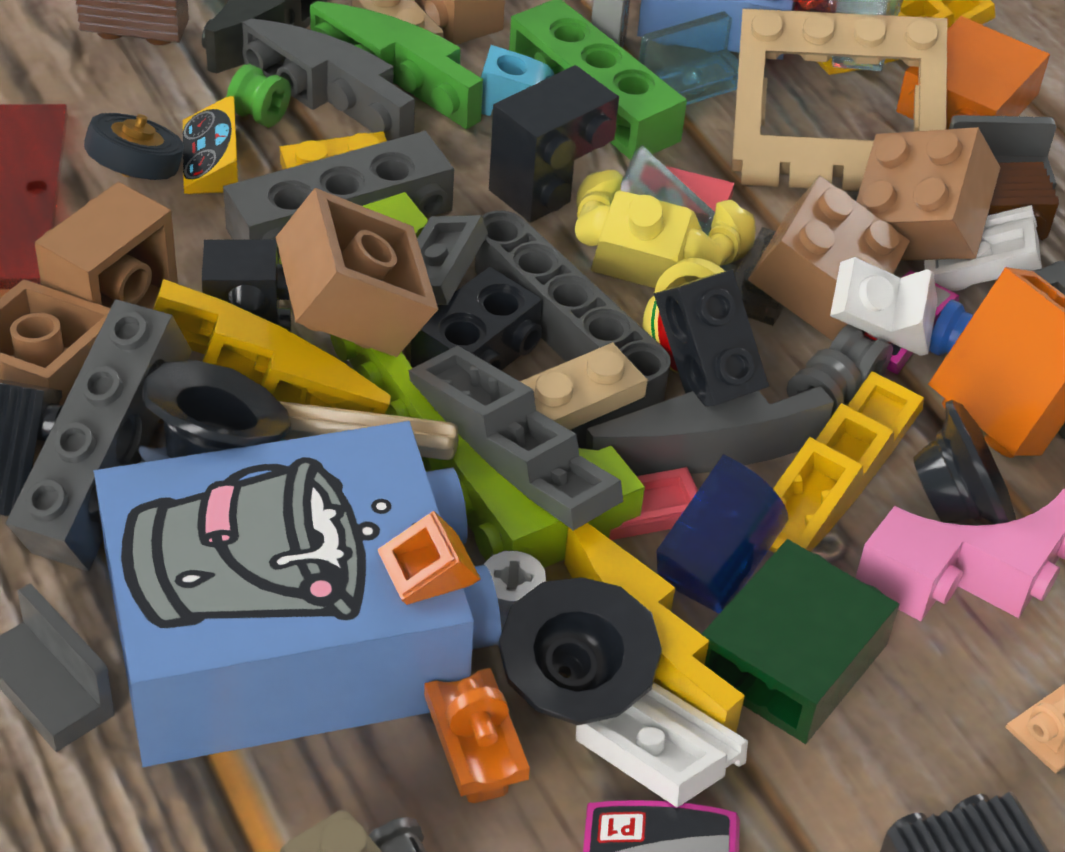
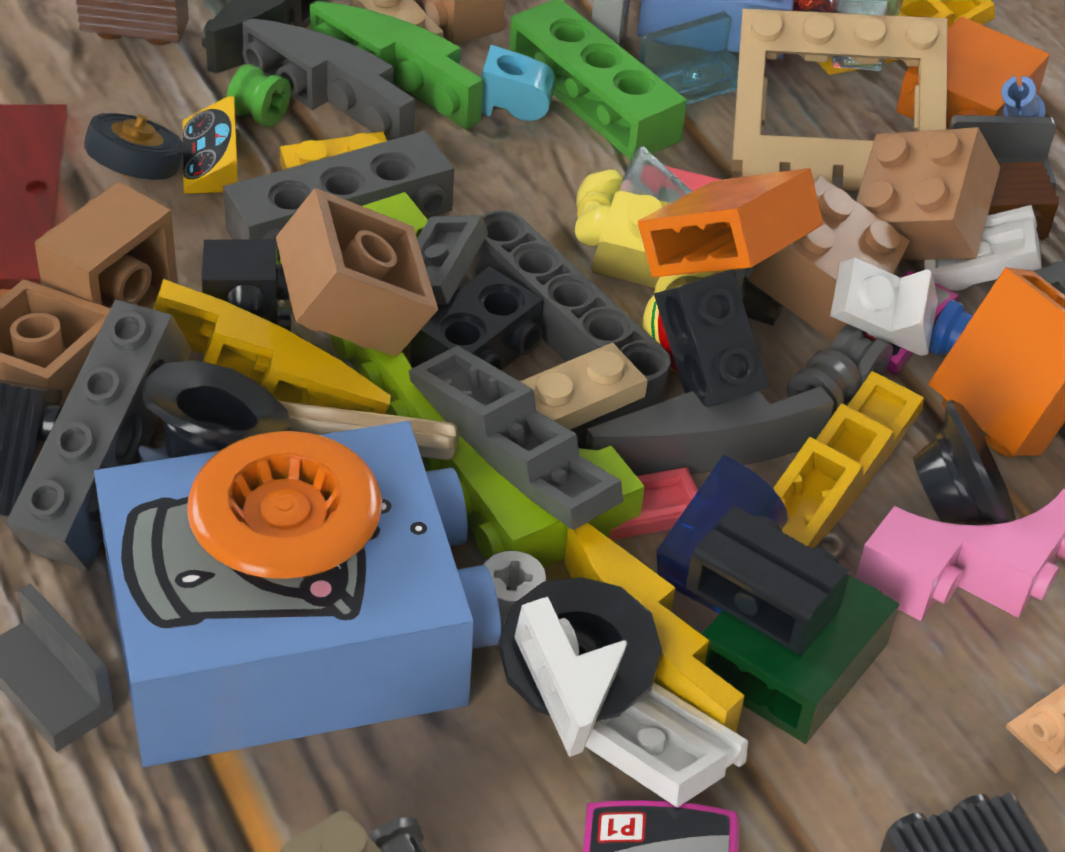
orange slope [377,511,481,605] -> none
orange hips [424,668,530,804] -> none
black brick [489,65,619,223] -> none
none -> orange wheel [187,431,382,579]
none -> white slope [514,597,627,757]
none -> orange brick [638,168,823,278]
none -> black brick [686,505,850,656]
none -> medium blue axle [1001,76,1046,117]

